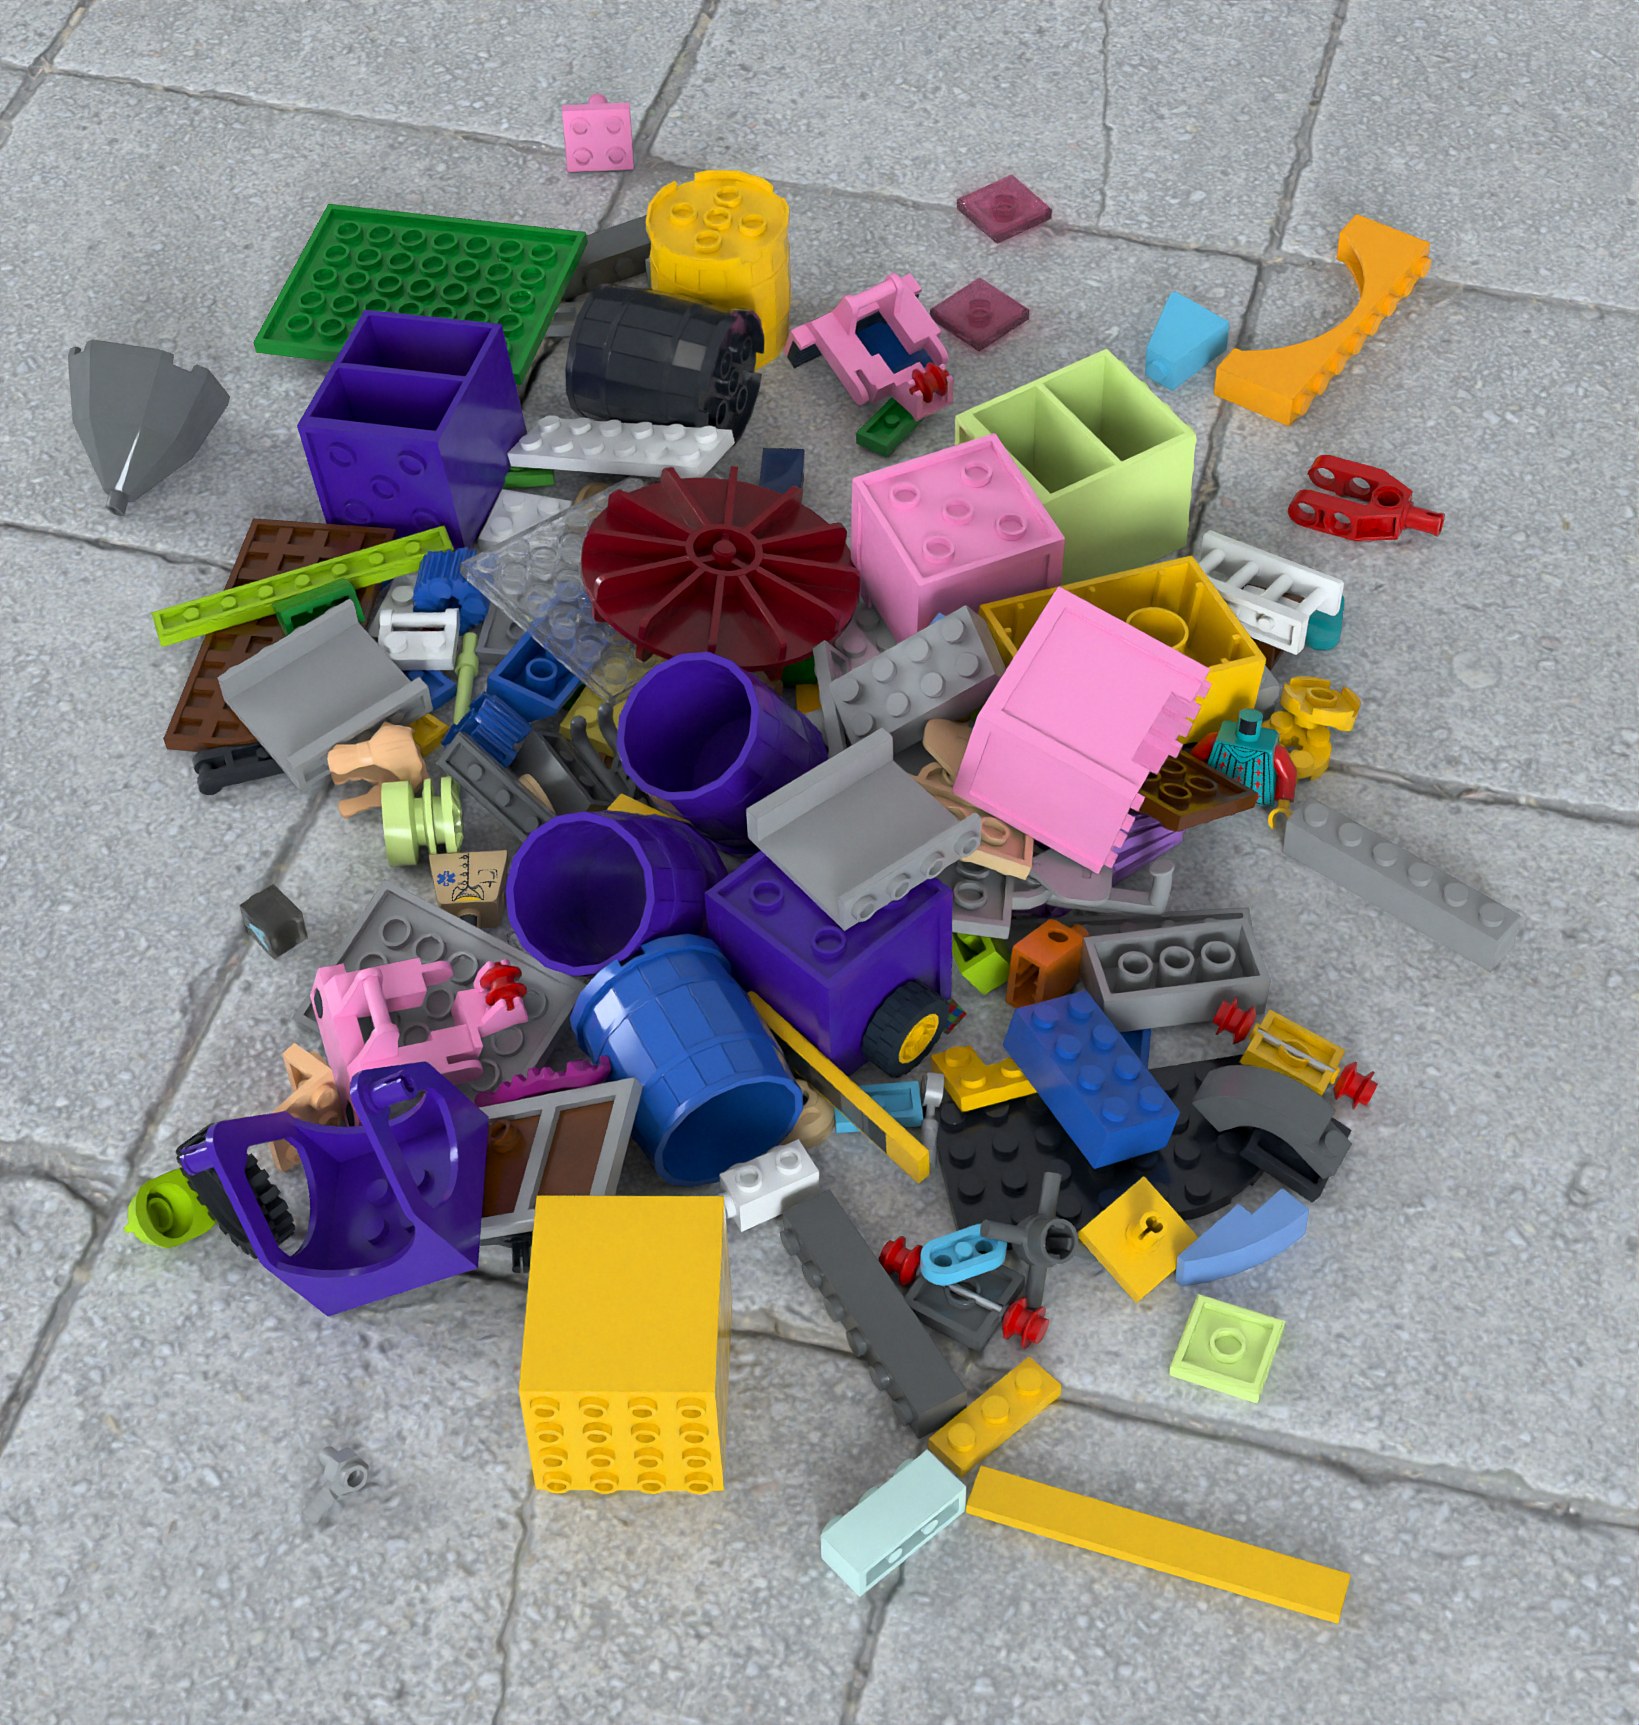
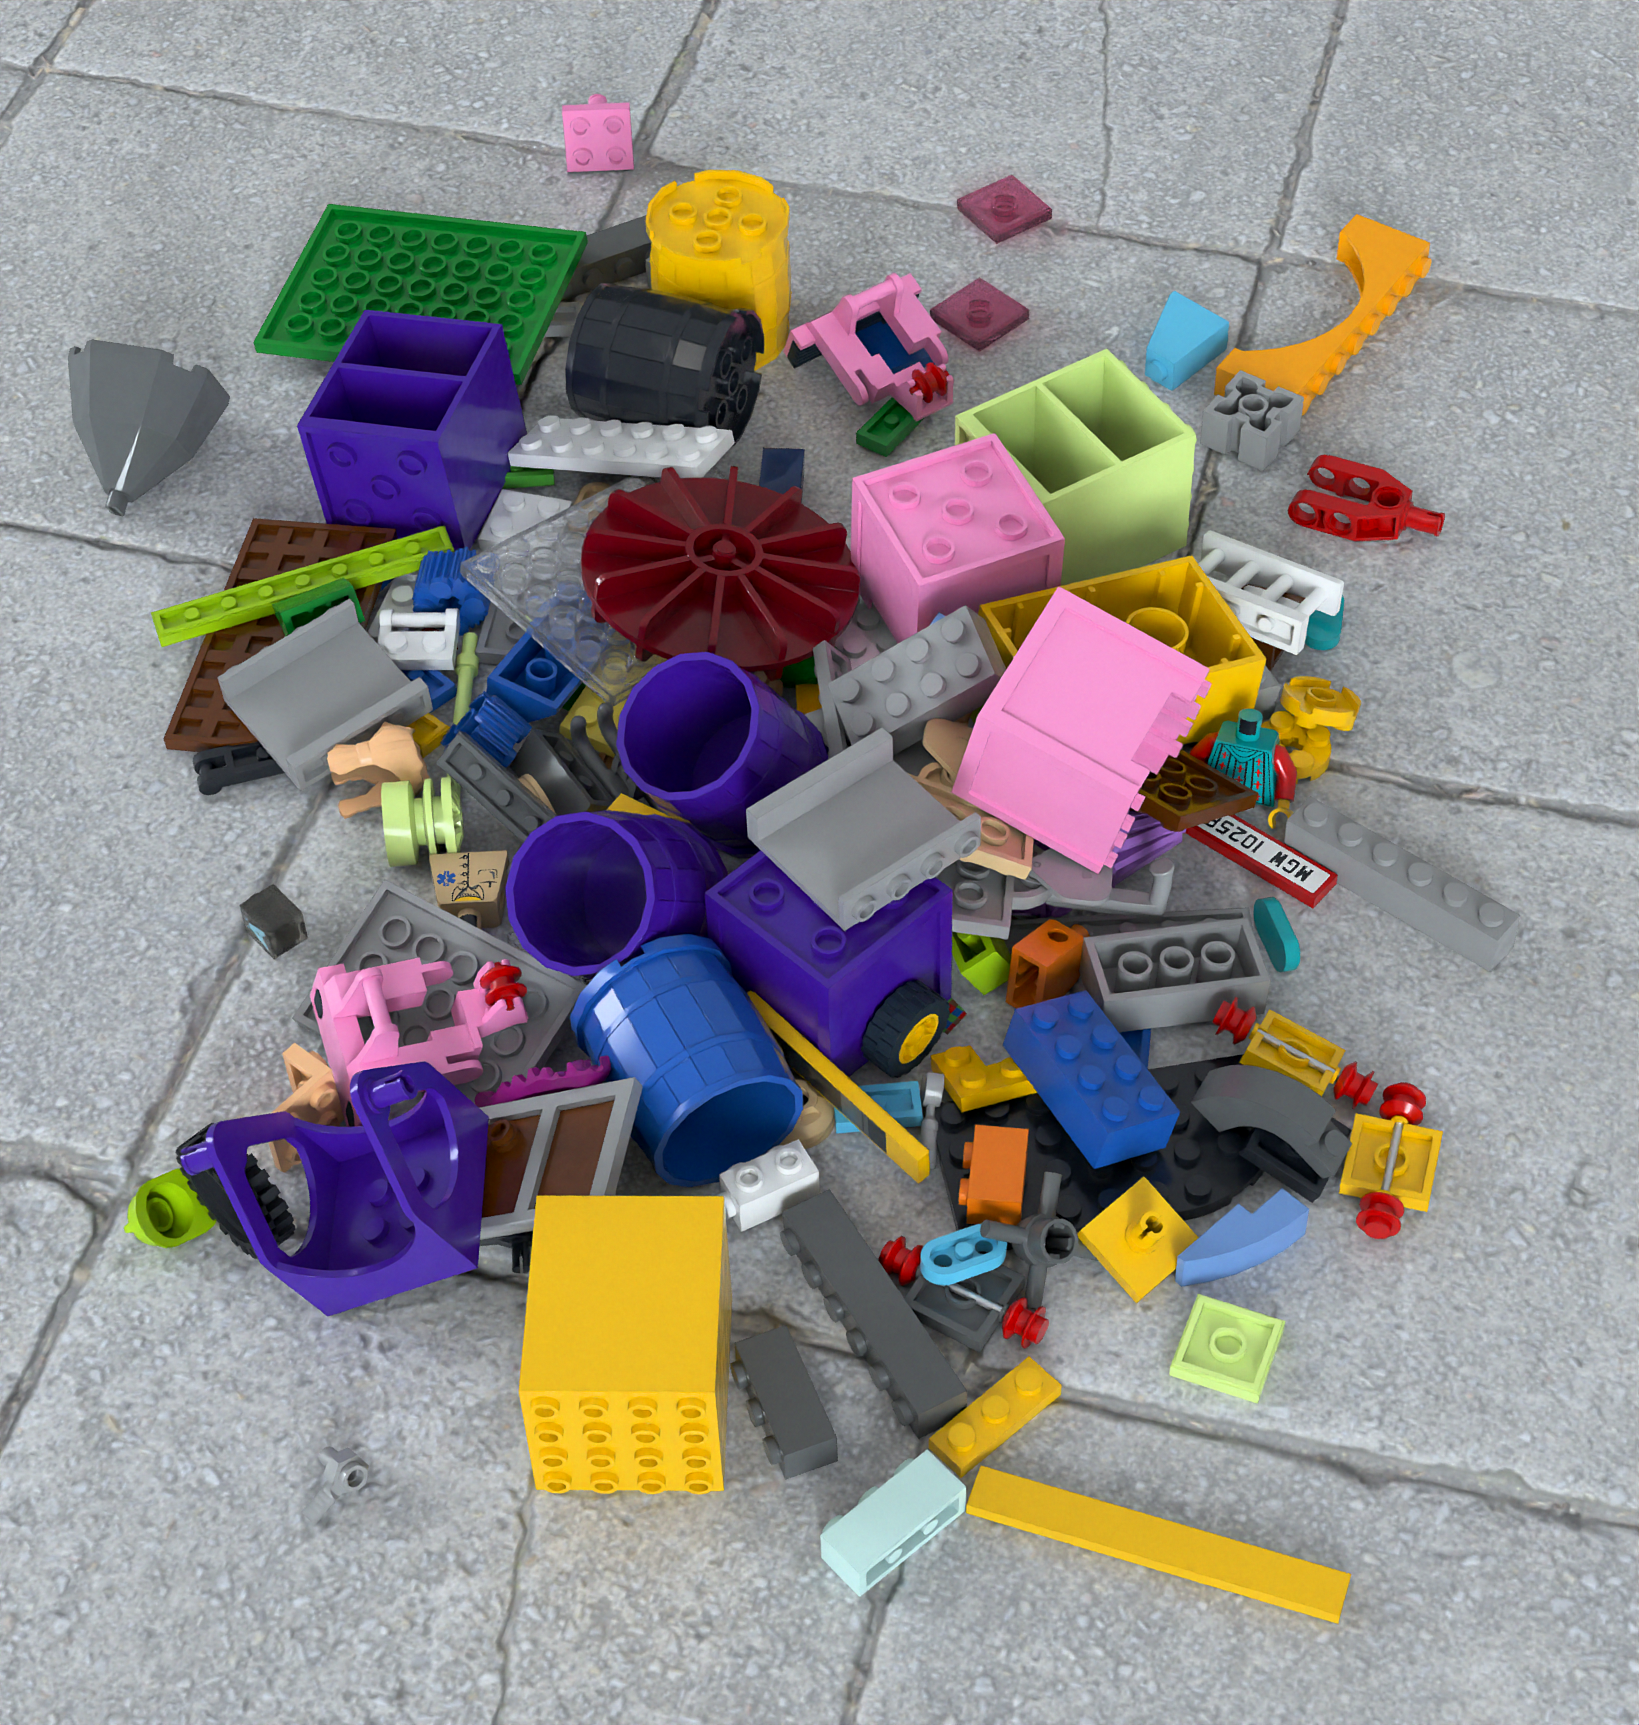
none -> dark grey brick [730,1325,838,1480]
none -> orange brick [959,1125,1029,1225]
none -> tile [1185,815,1338,908]
none -> light grey brick [1200,370,1304,471]
none -> teal tile [1253,897,1300,973]
none -> yellow plate [1339,1082,1443,1239]

